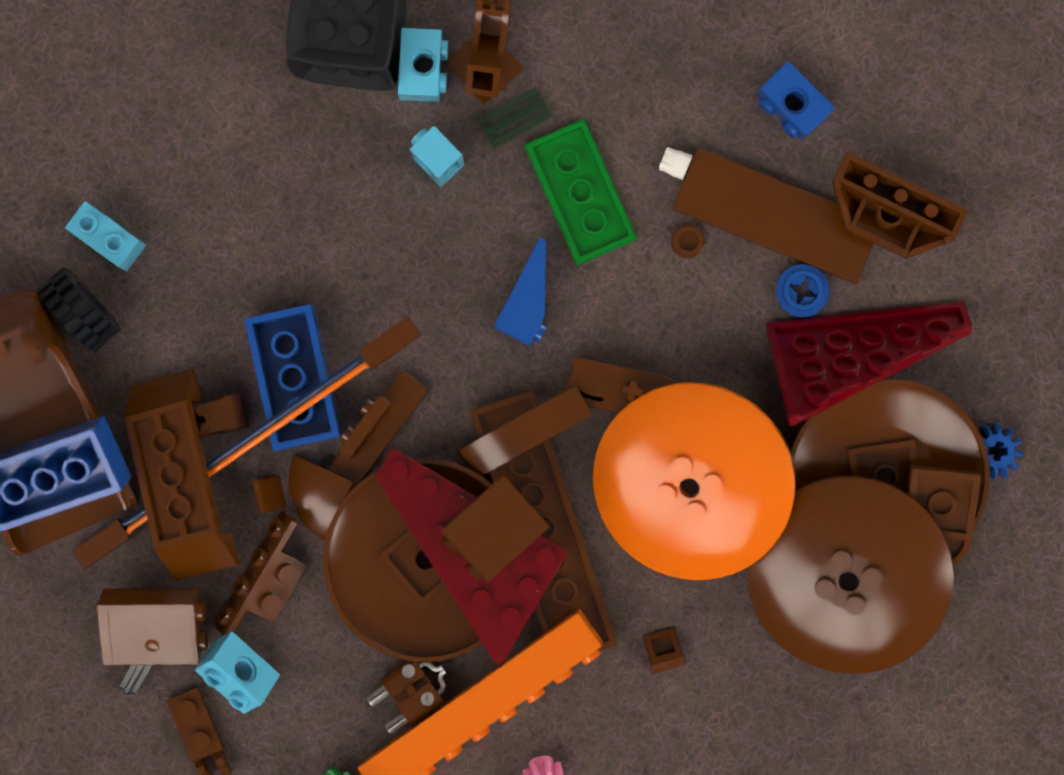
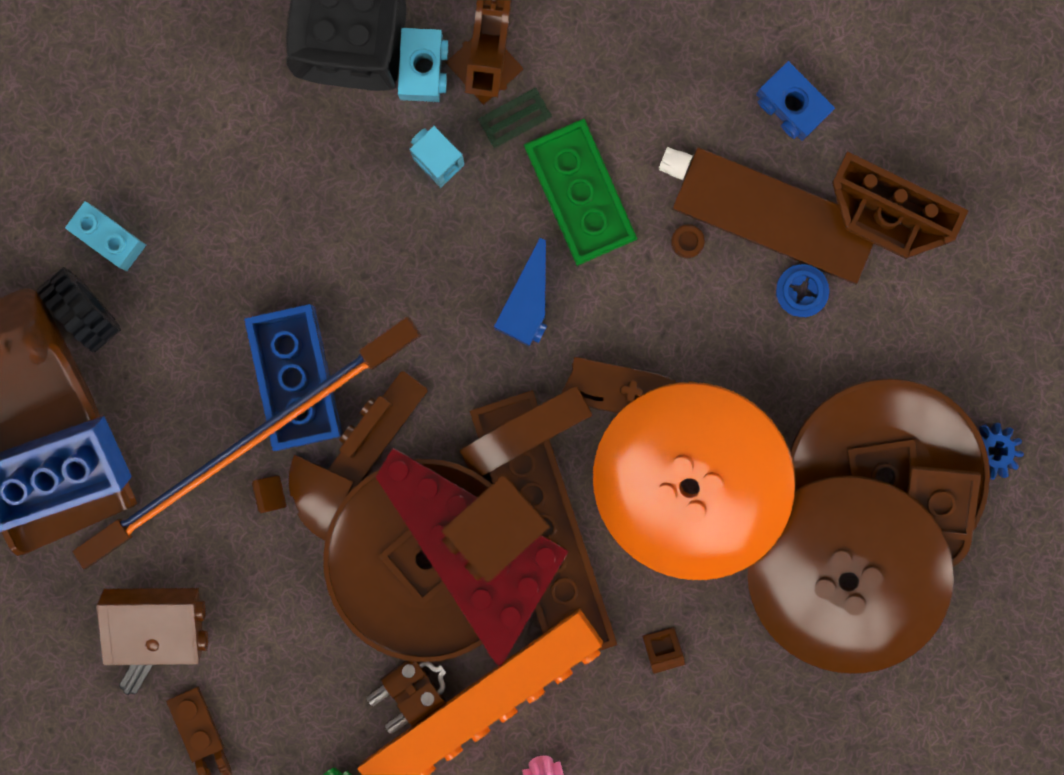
reddish brown slope [124,369,240,581] -> none
reddish brown piece [193,394,249,438] -> none
medium azure brick [195,631,280,714] -> none
reddish brown bracket [214,511,308,636] -> none
dark red wing [766,301,972,426] -> none

